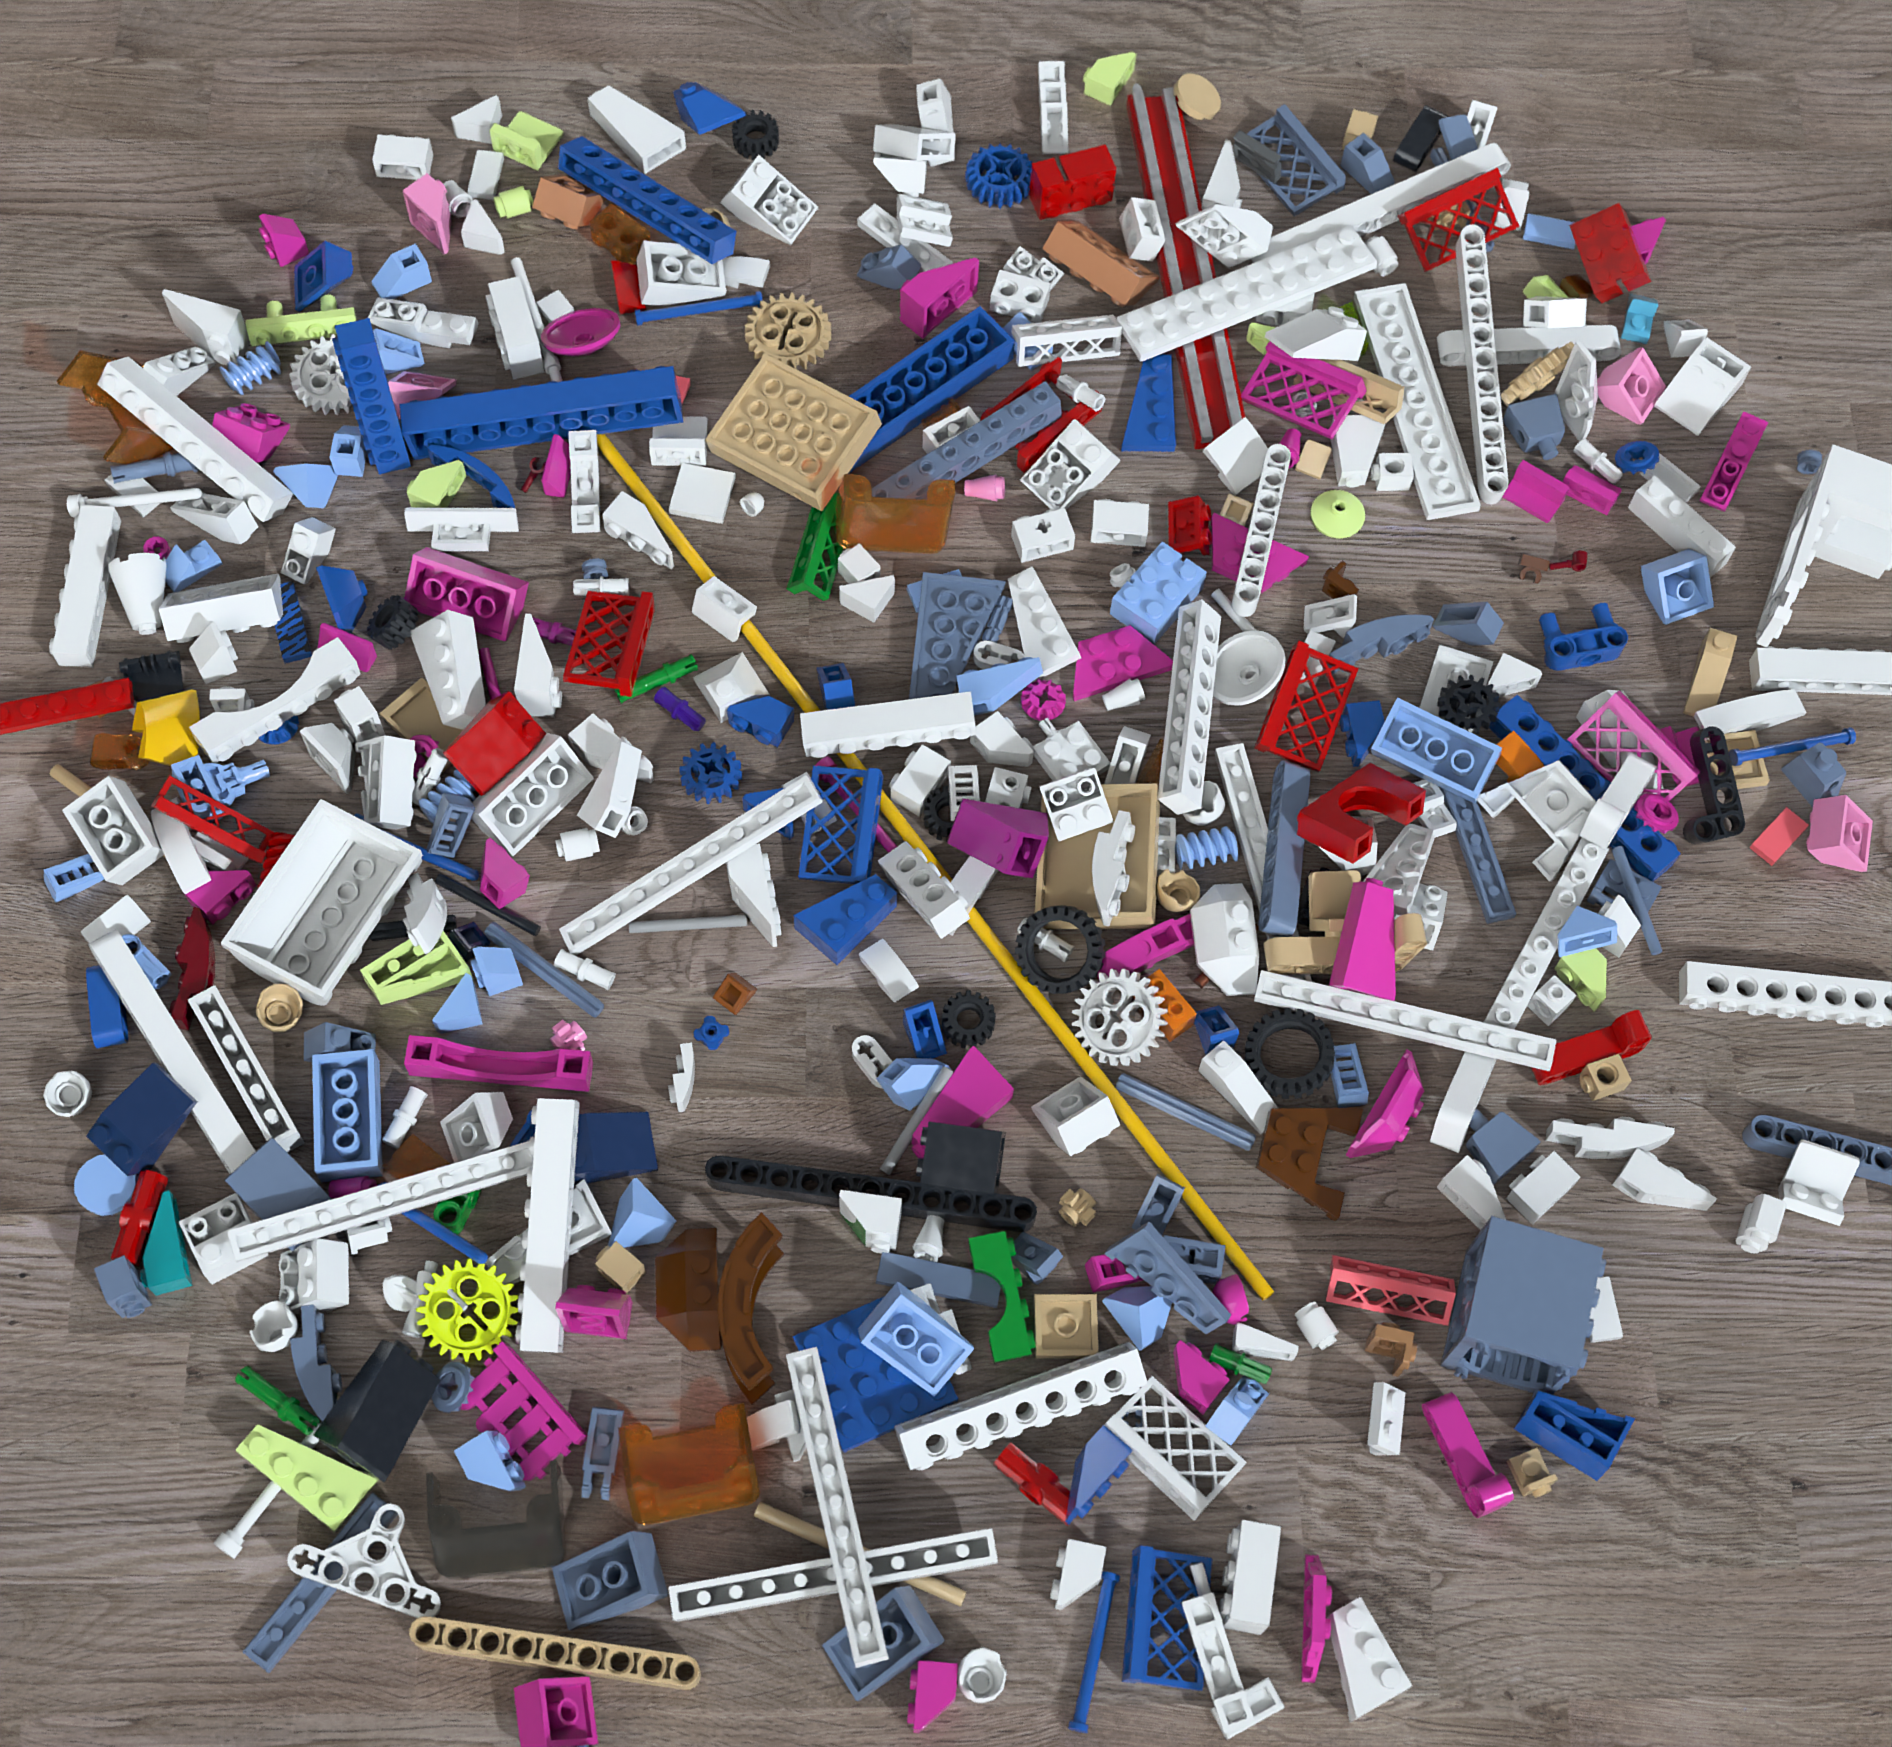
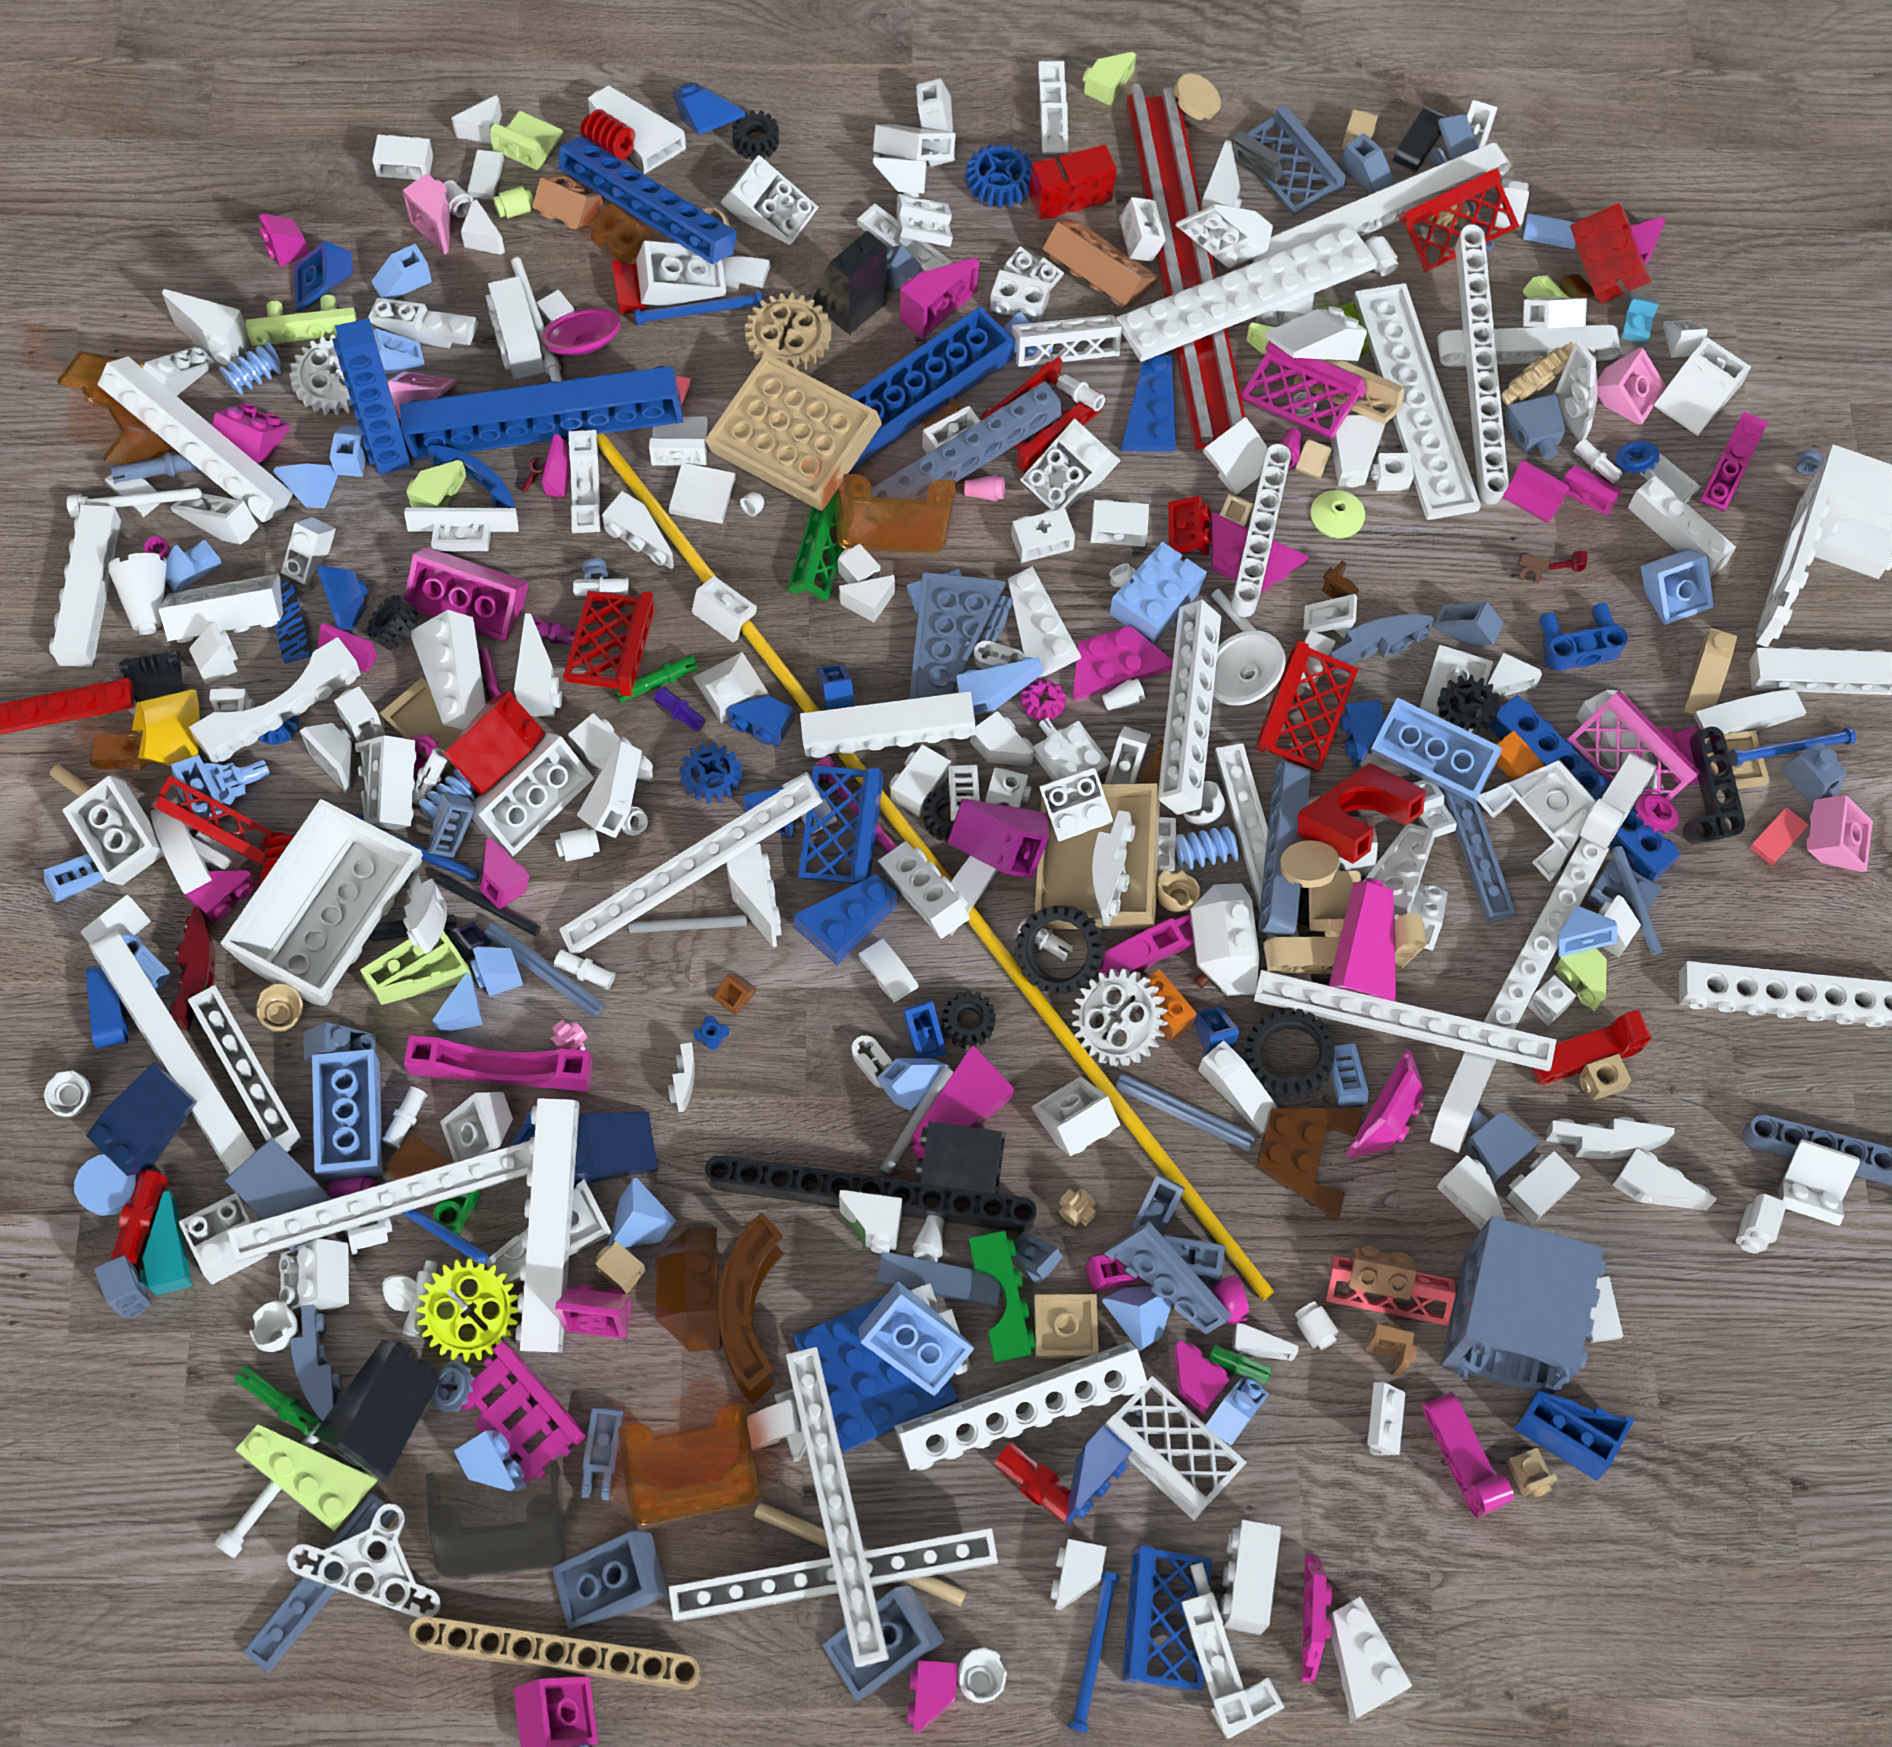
none -> red piece [580,109,636,160]
none -> black slope [813,230,887,335]
none -> tan tile [1280,840,1340,888]
none -> medium nougat bracket [1349,1246,1417,1300]

